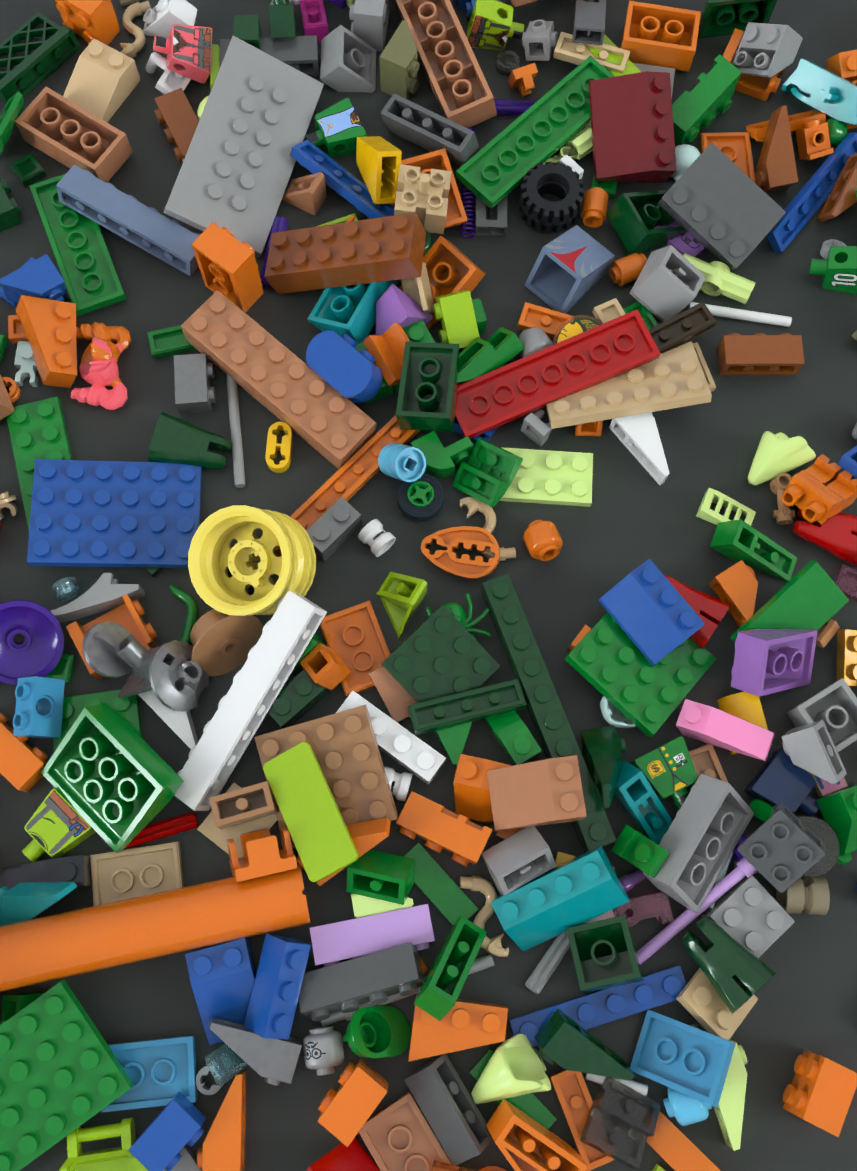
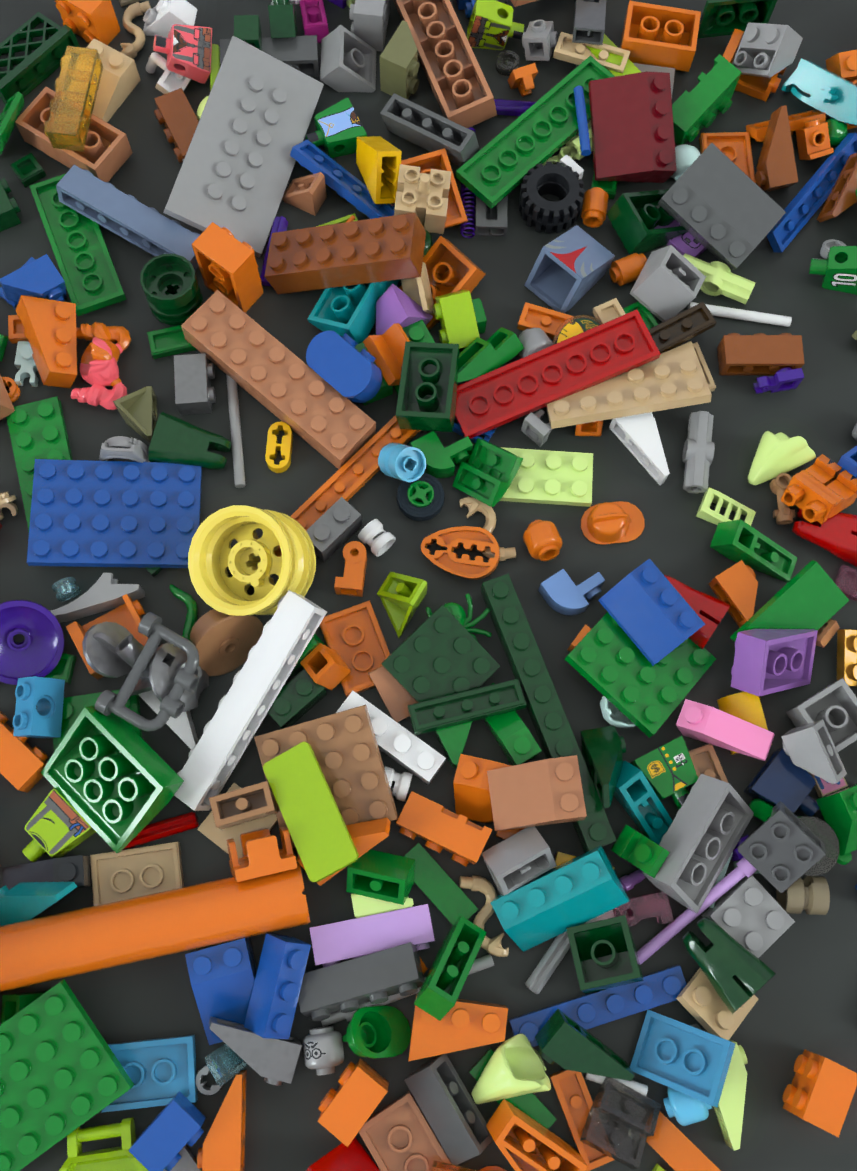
none -> clear yellow brick [44,46,103,152]
none -> dark grey bar [95,612,199,732]
none -> light grey helmet [99,436,150,463]
none -> olive slope [113,386,158,443]
none -> dark green wheel [140,254,203,325]
none -> orange leg [334,541,367,597]
none -> medium blue brick [538,569,605,615]
none -> blue bar [573,86,591,156]
none -> orange piece [581,501,645,545]
none -> light grey piece [682,411,715,494]
none -> dark purple plate [753,367,804,394]

